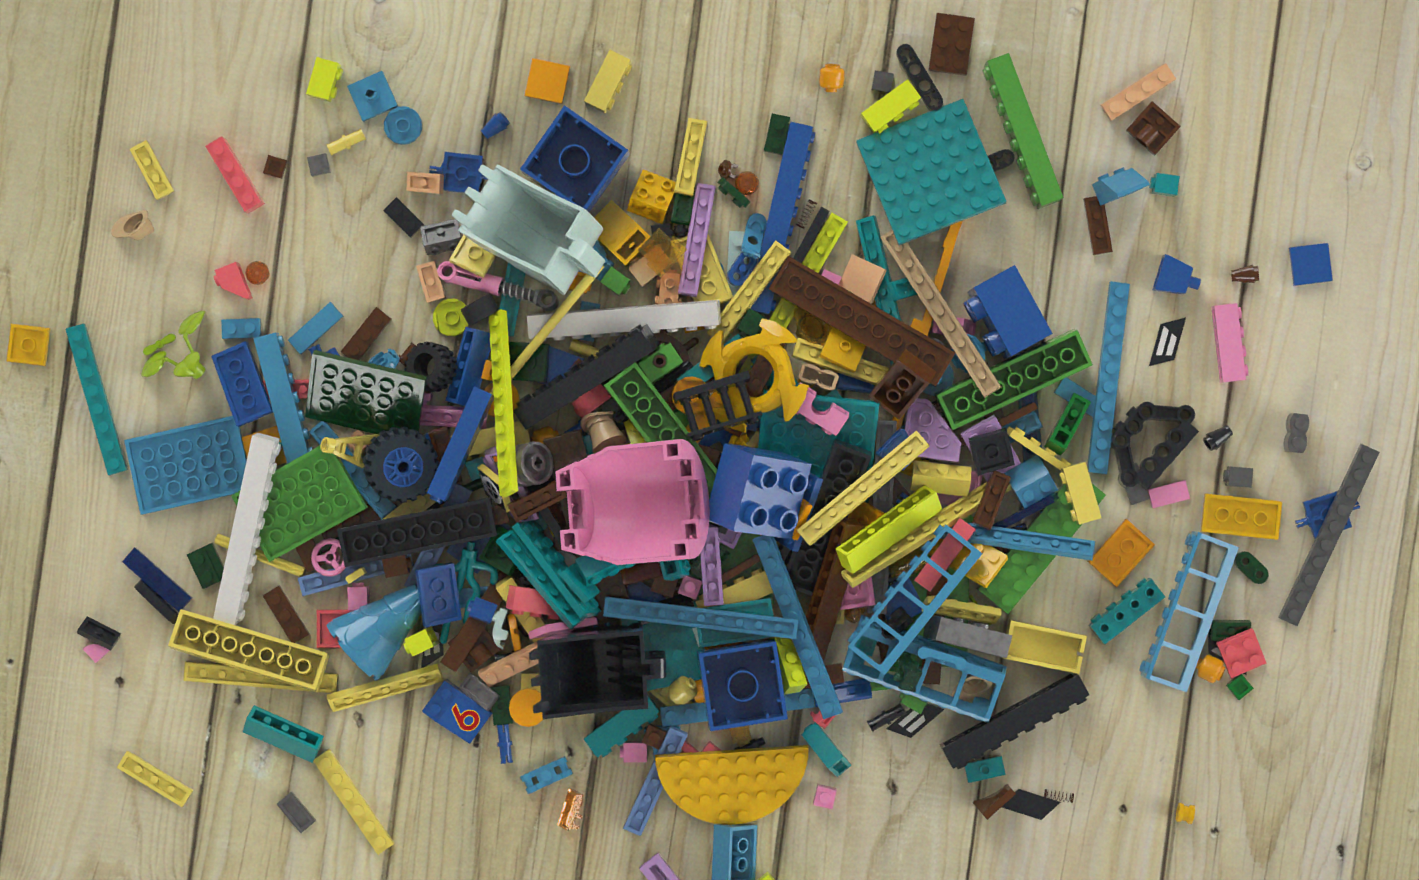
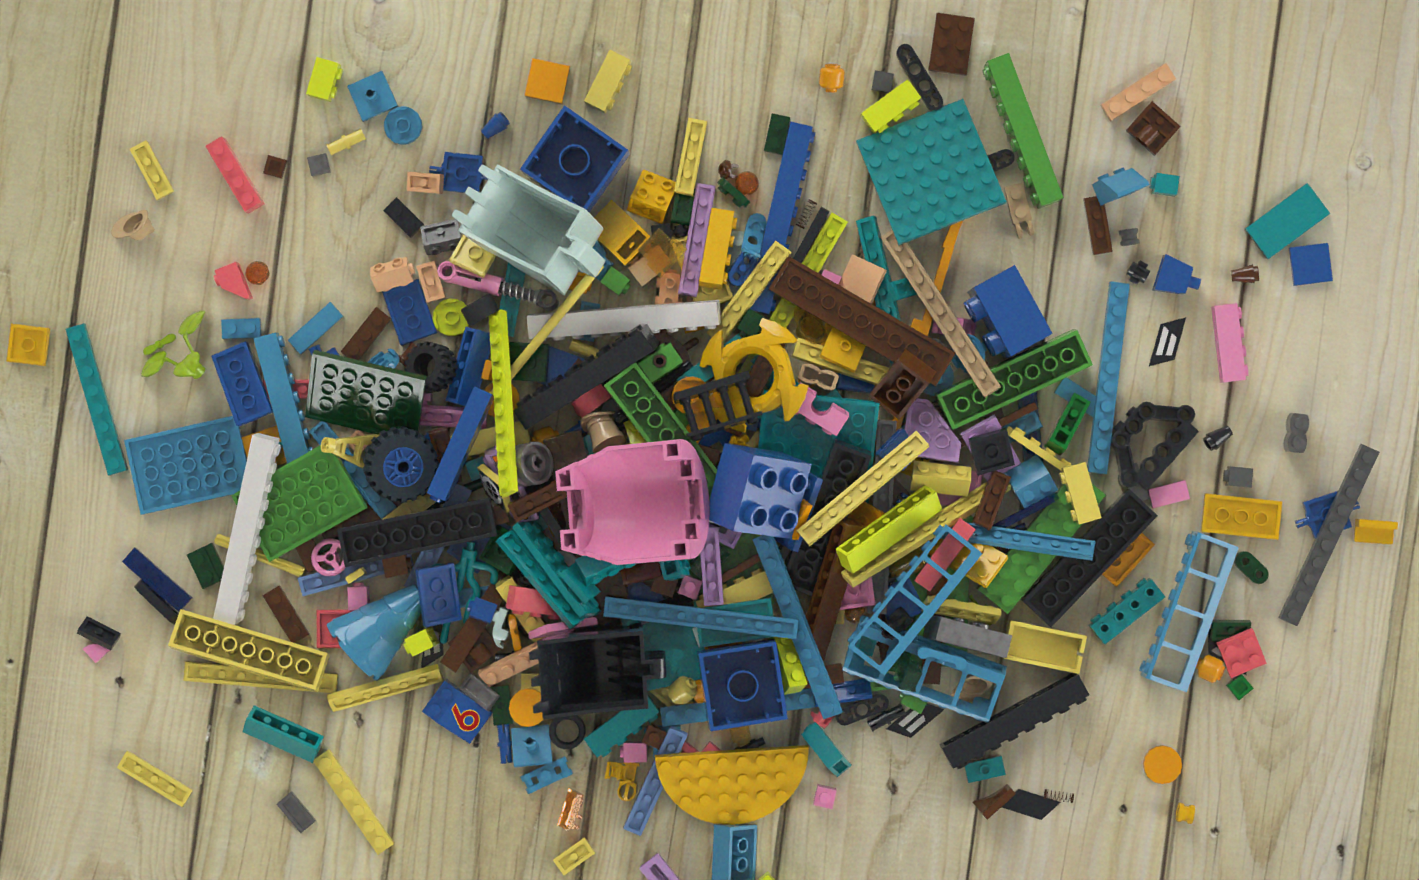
none -> light nougat brick [370,257,415,292]
none -> blue tile [382,279,437,346]
none -> dark azure tile [511,724,553,768]
none -> black tyre [549,715,586,750]
none -> light yellow plate [553,837,596,875]
none -> yellow piece [604,761,640,801]
none -> yellow brick [699,208,737,290]
none -> black beam [836,694,889,726]
none -> tan hinge [1004,183,1034,239]
none -> black brick [1021,489,1158,627]
none -> dark grey wheel [1119,228,1140,246]
none -> black gear [1126,260,1150,285]
none -> light orange tile [1143,745,1182,784]
none -> teal tile [1245,183,1330,260]
none -> yellow panel [1354,519,1398,544]

